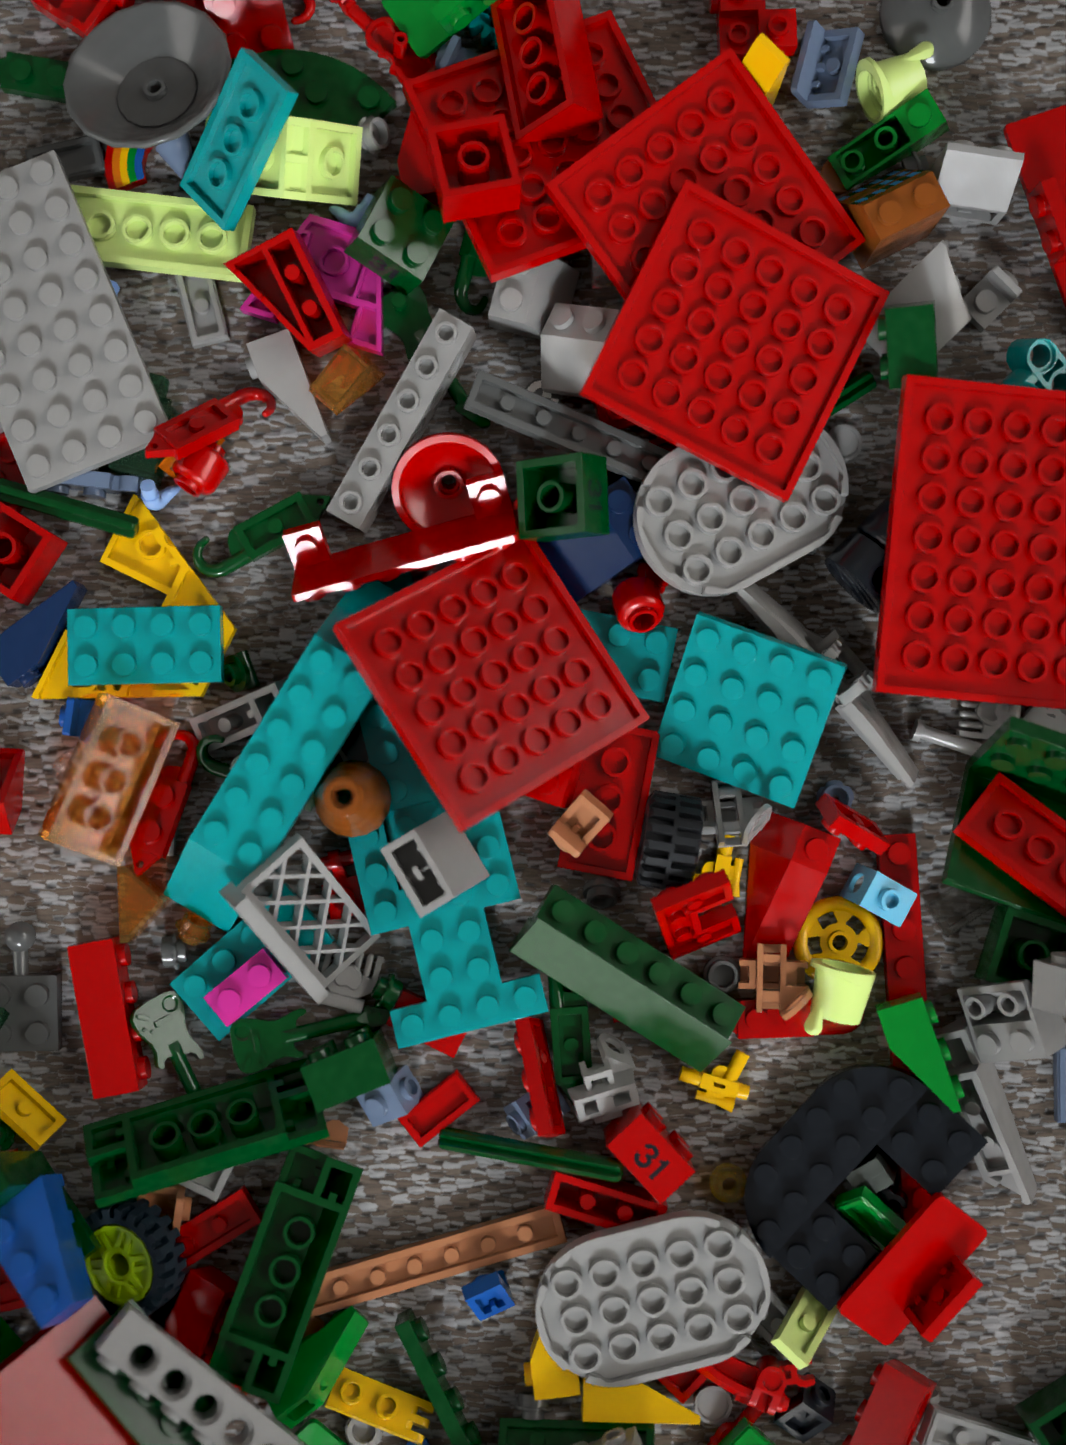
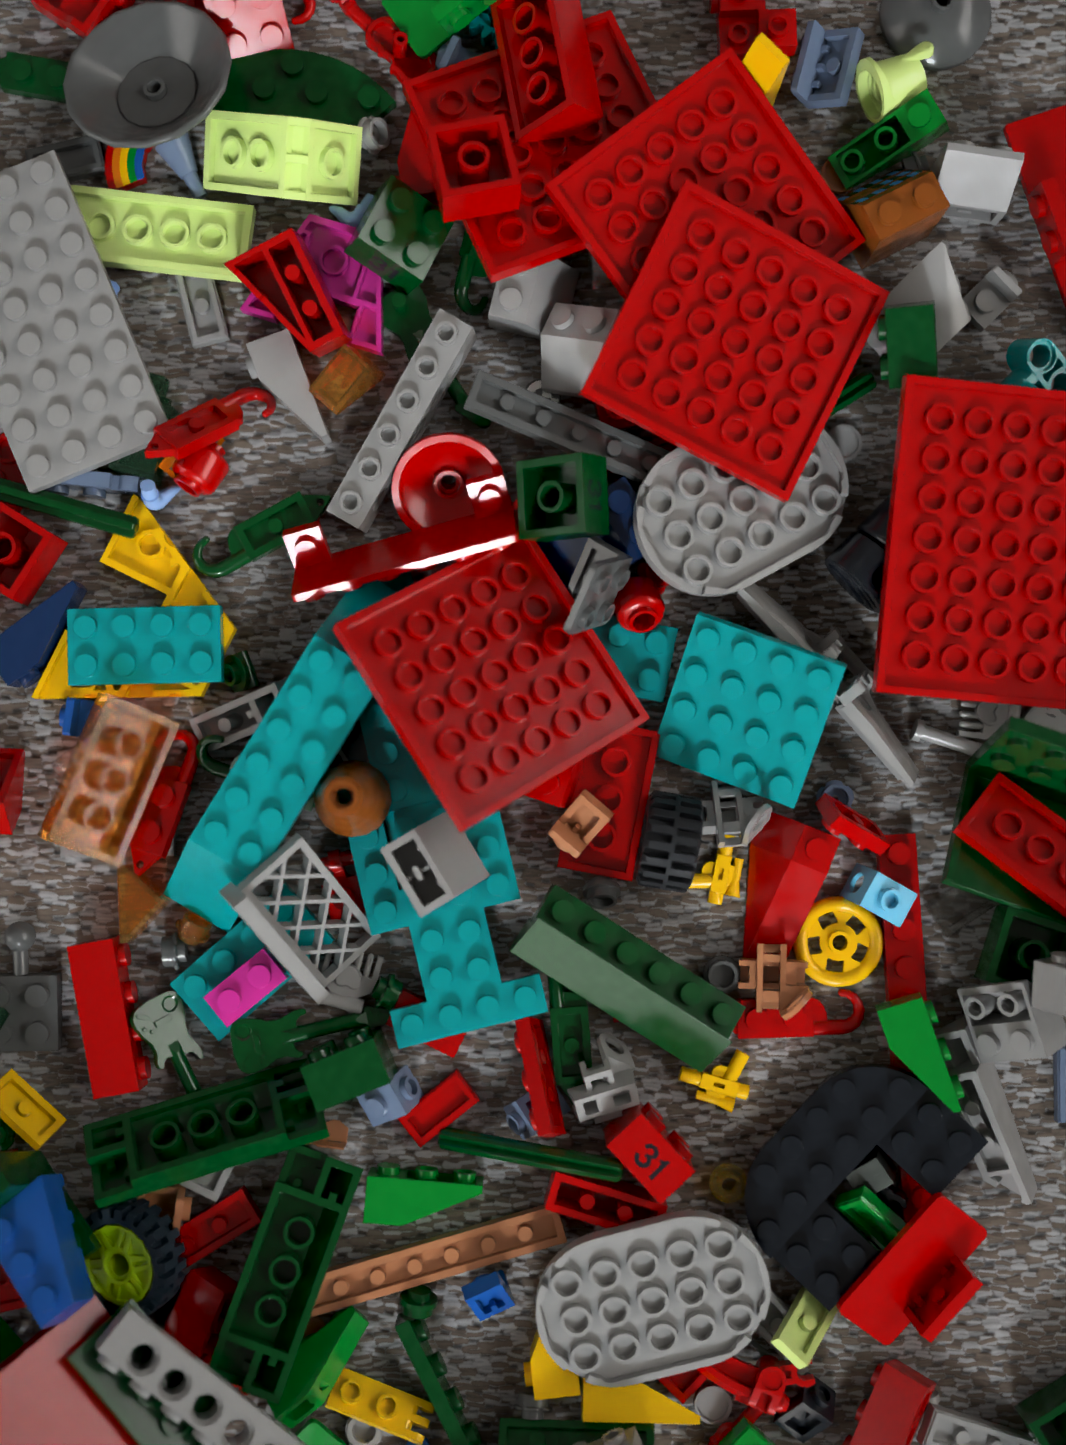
teal plate [180,47,299,231] -> none
red plate [650,869,741,960] -> none
yellowish green hat [804,958,876,1035] -> none
none -> green slope [363,1162,484,1226]
none -> dark green plate [399,1285,438,1319]
none -> dark grey bracket [563,536,633,635]

